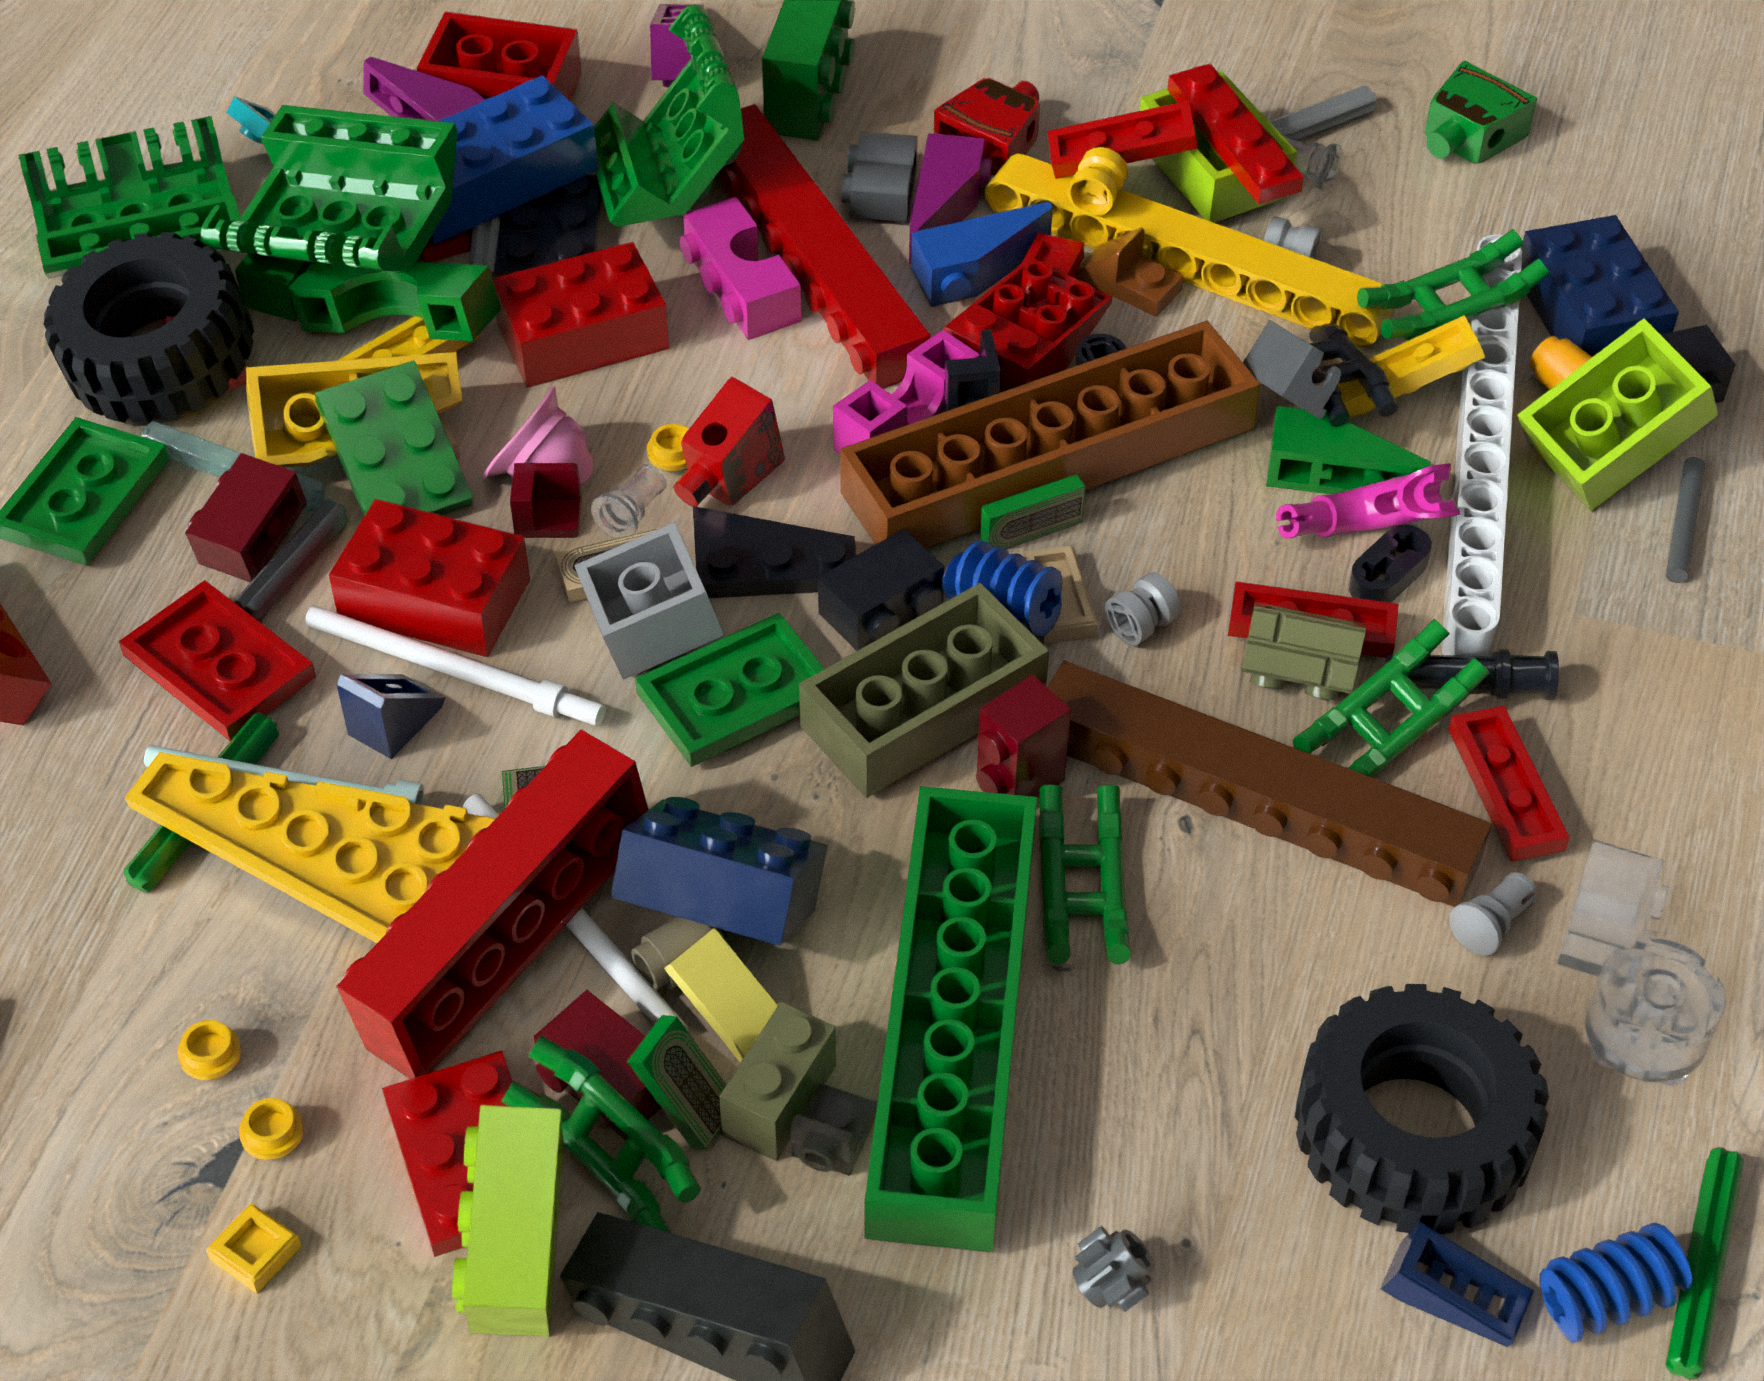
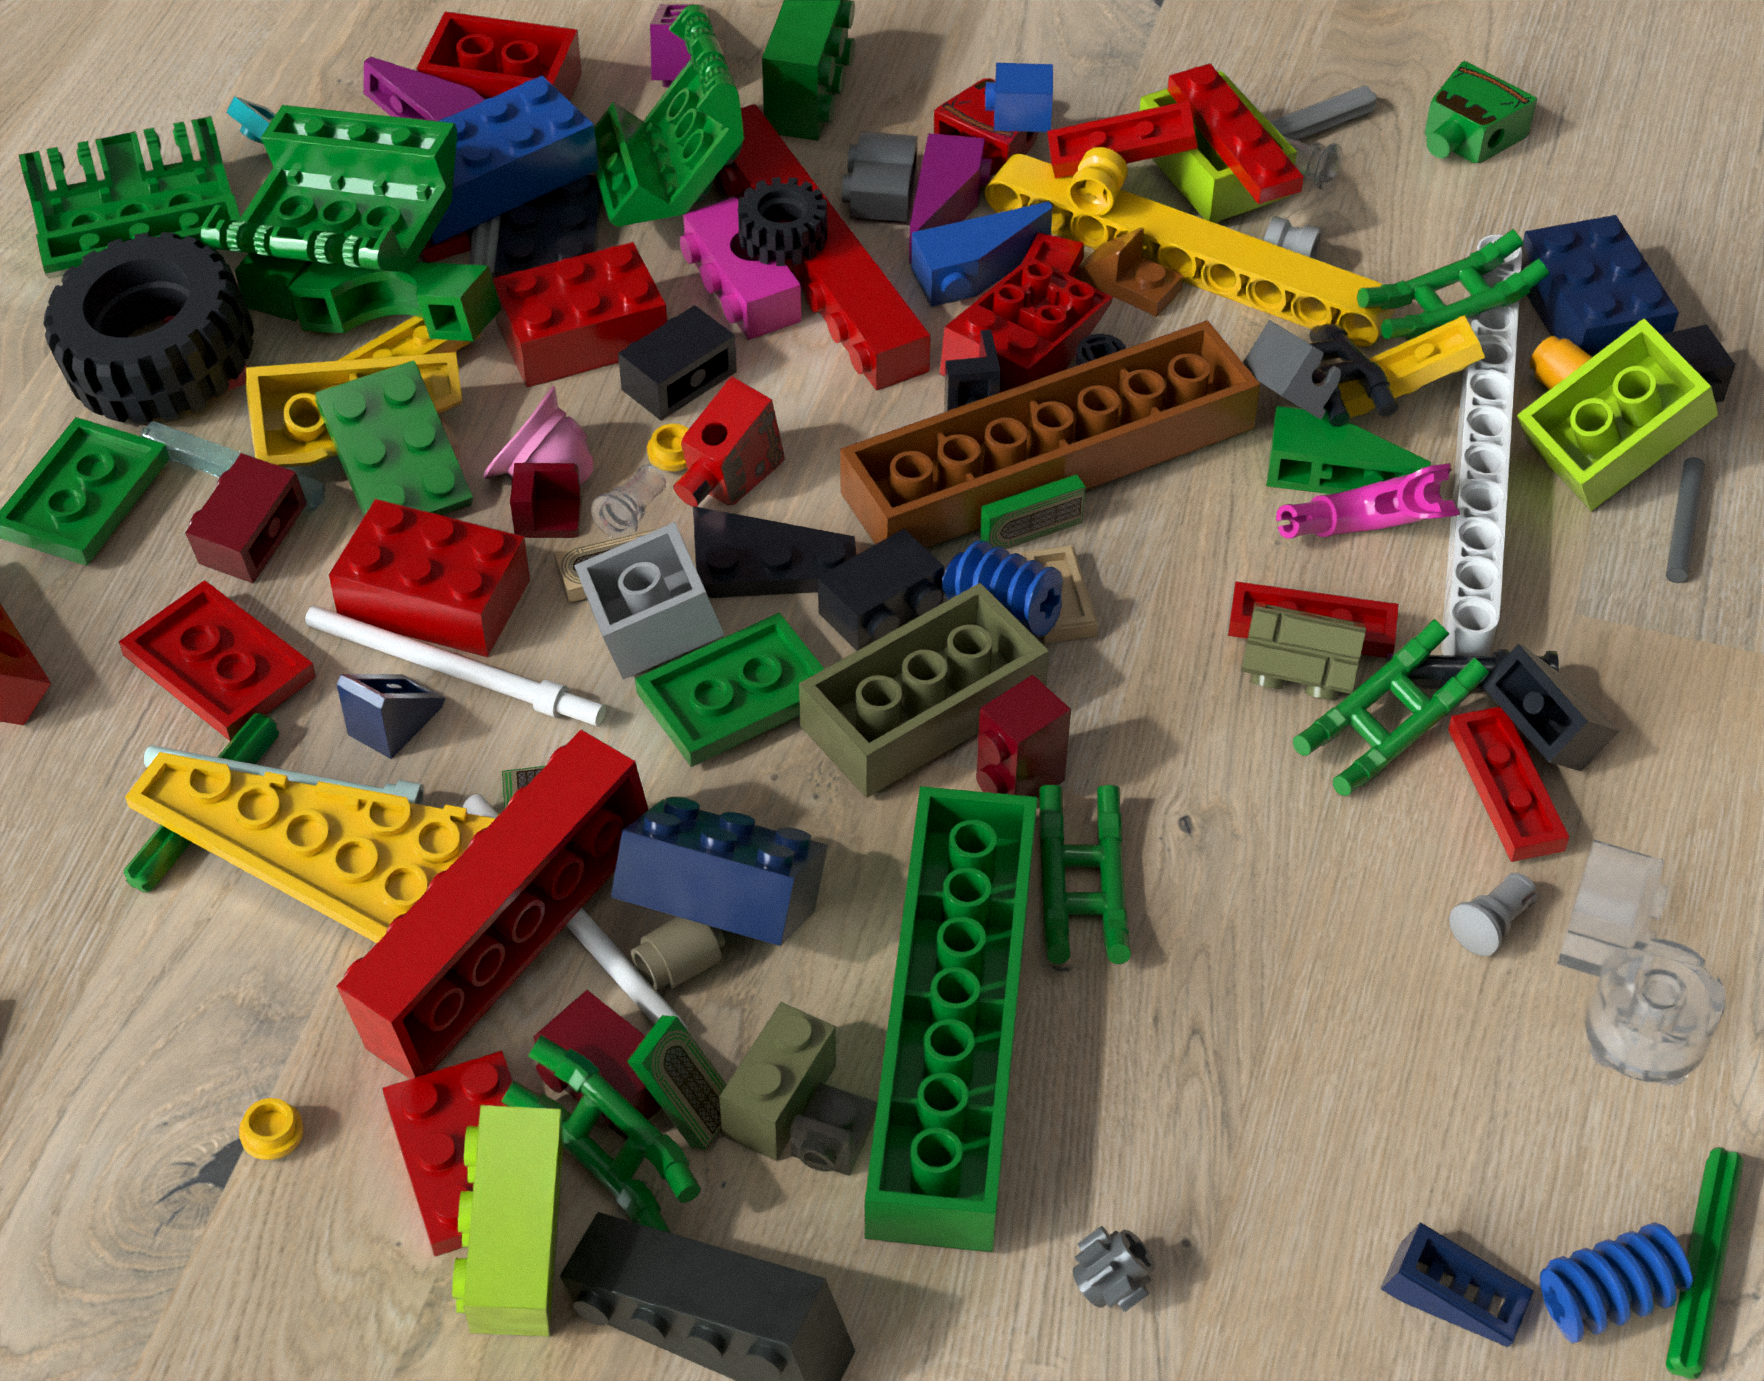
yellow plate [177,1020,241,1080] -> none
yellow tile [206,1202,302,1294] -> none
dark grey axle [235,499,348,621] -> none
light yellow tile [664,928,778,1063] -> none
dark pink arch [833,330,980,454] -> none
reddish brown brick [1047,660,1492,907] -> none
light grey wheel [1105,572,1182,646] -> none
black tyre [1295,984,1549,1234] -> none
black beam [1349,525,1432,603] -> none
none -> black brick [618,305,737,421]
none -> black tyre [738,177,828,266]
none -> blue brick [985,63,1053,132]
none -> black slope [1481,644,1620,771]

